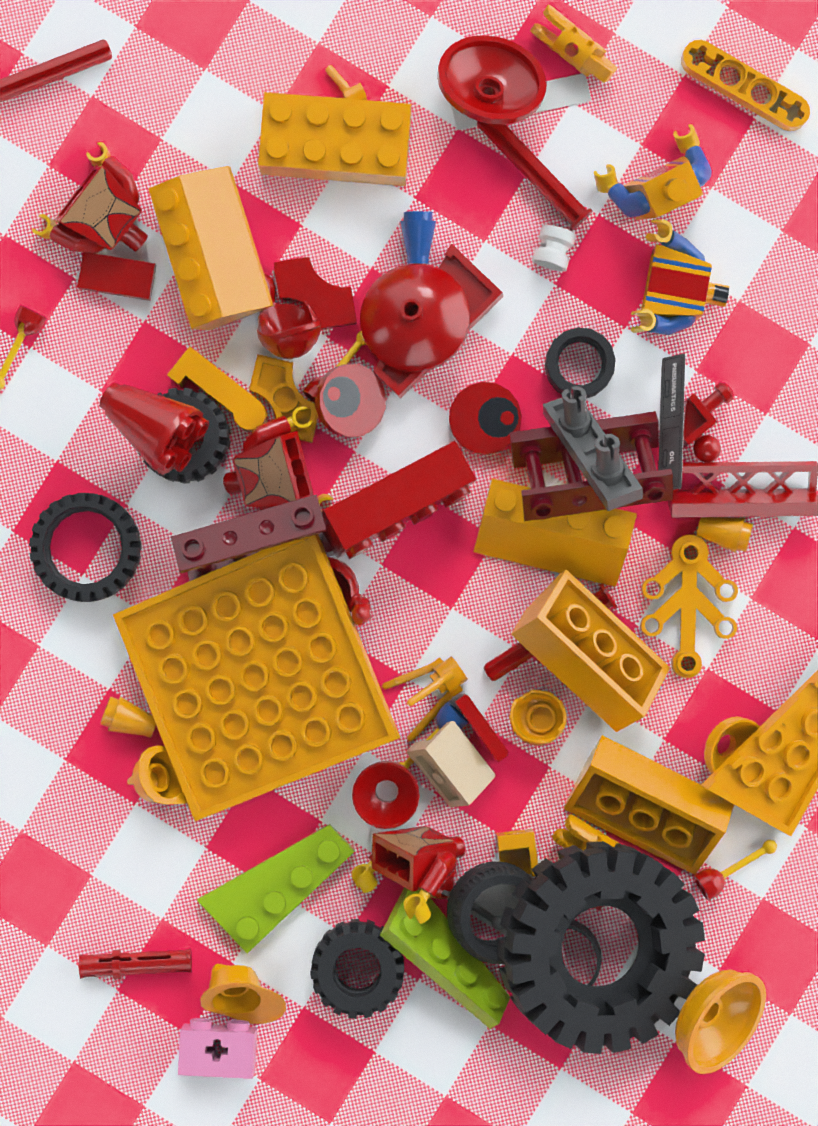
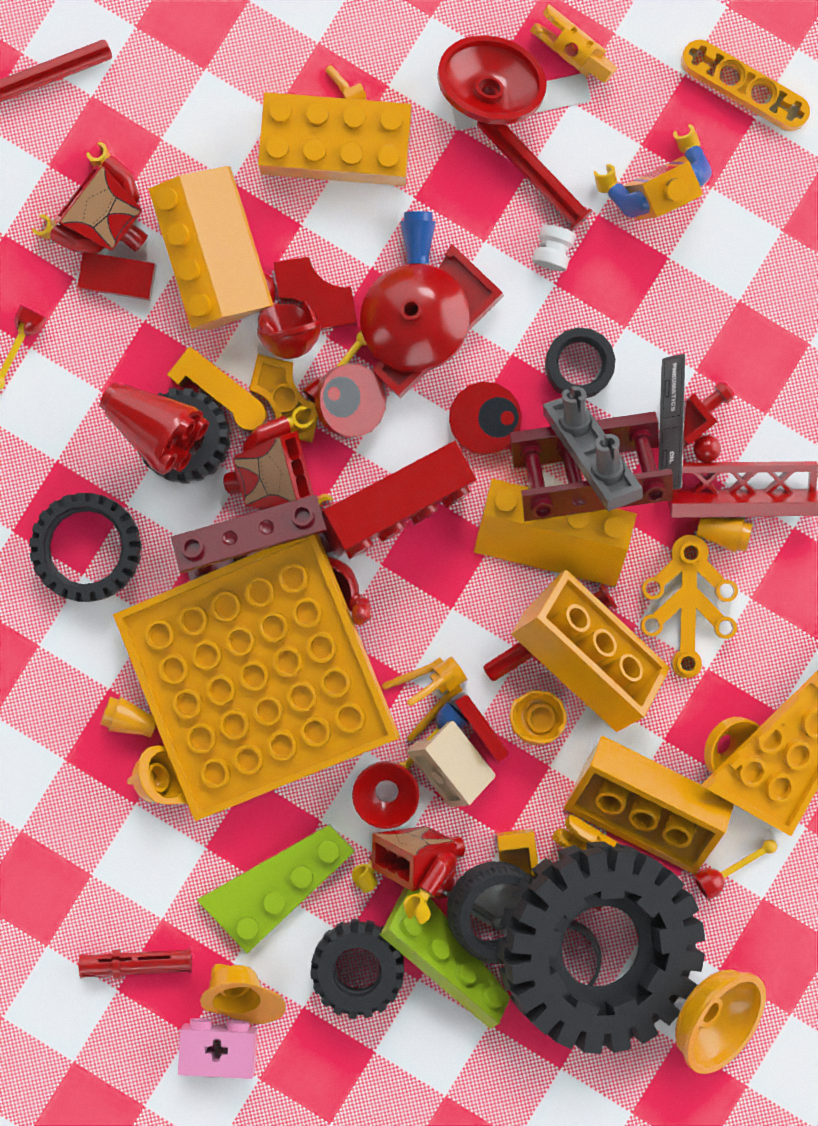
torso [631,219,730,335] -> none

